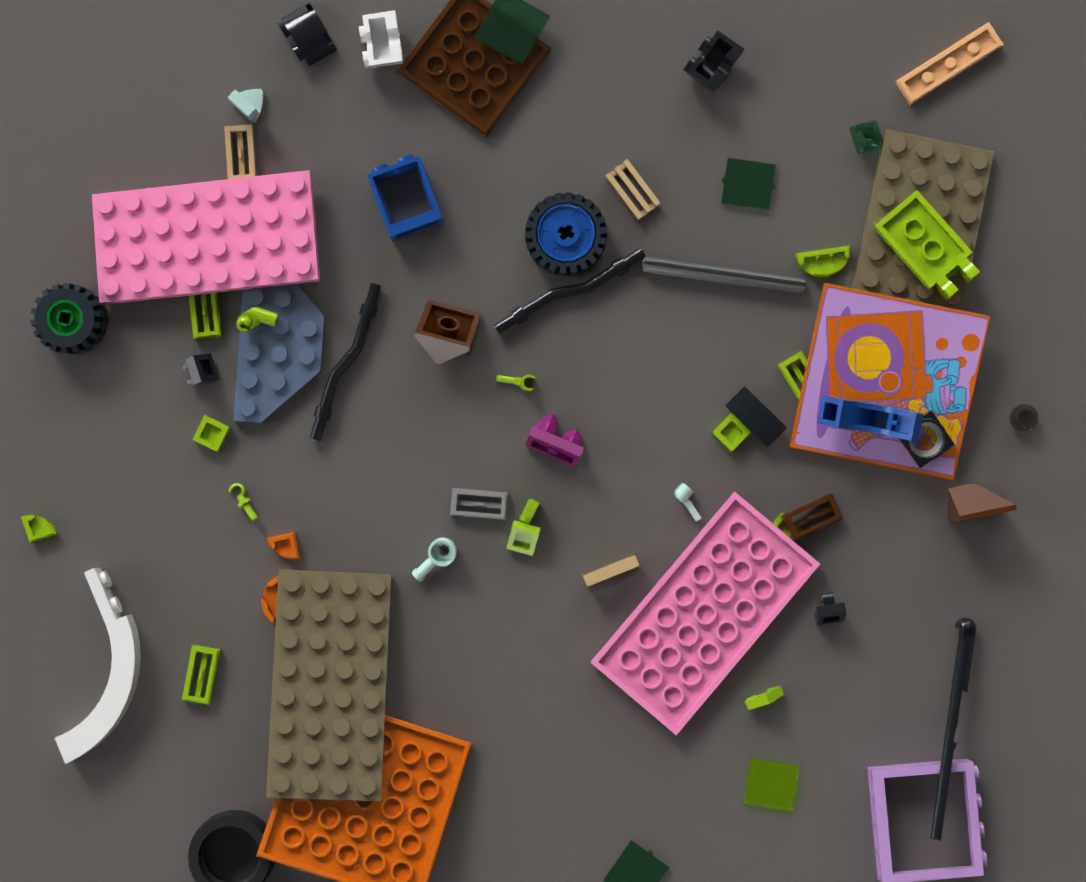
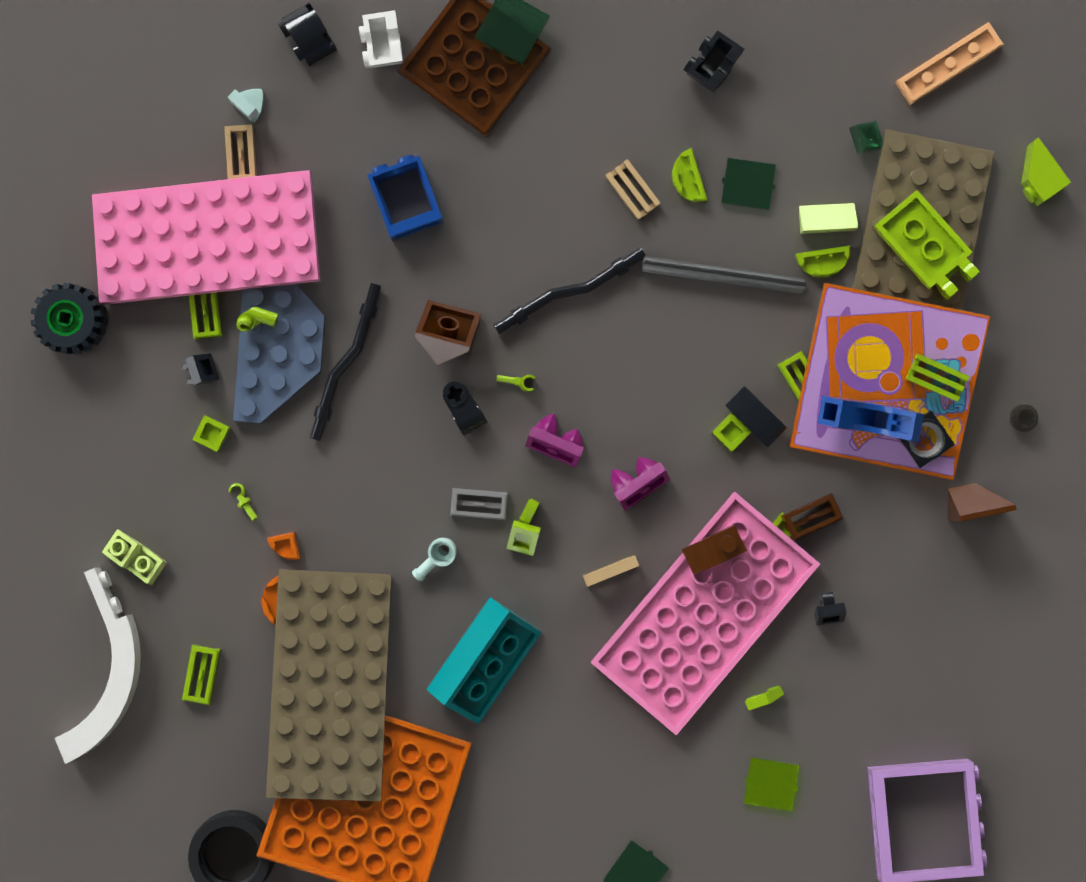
lime tile [21,515,58,543] -> none
wheel [525,192,607,277] -> none
light aqua hand [674,483,701,521] -> none
black bar [930,618,976,841] -> none
none -> yellowish green slope [102,529,168,585]
none -> teal slope [426,597,542,724]
none -> black piece [442,381,487,436]
none -> magenta tile [611,457,671,511]
none -> lime tile [672,148,707,203]
none -> reddish brown slope [681,525,747,575]
none -> yellowish green slope [799,203,858,234]
none -> lime tile [905,353,970,402]
none -> lime slope [1021,137,1071,206]

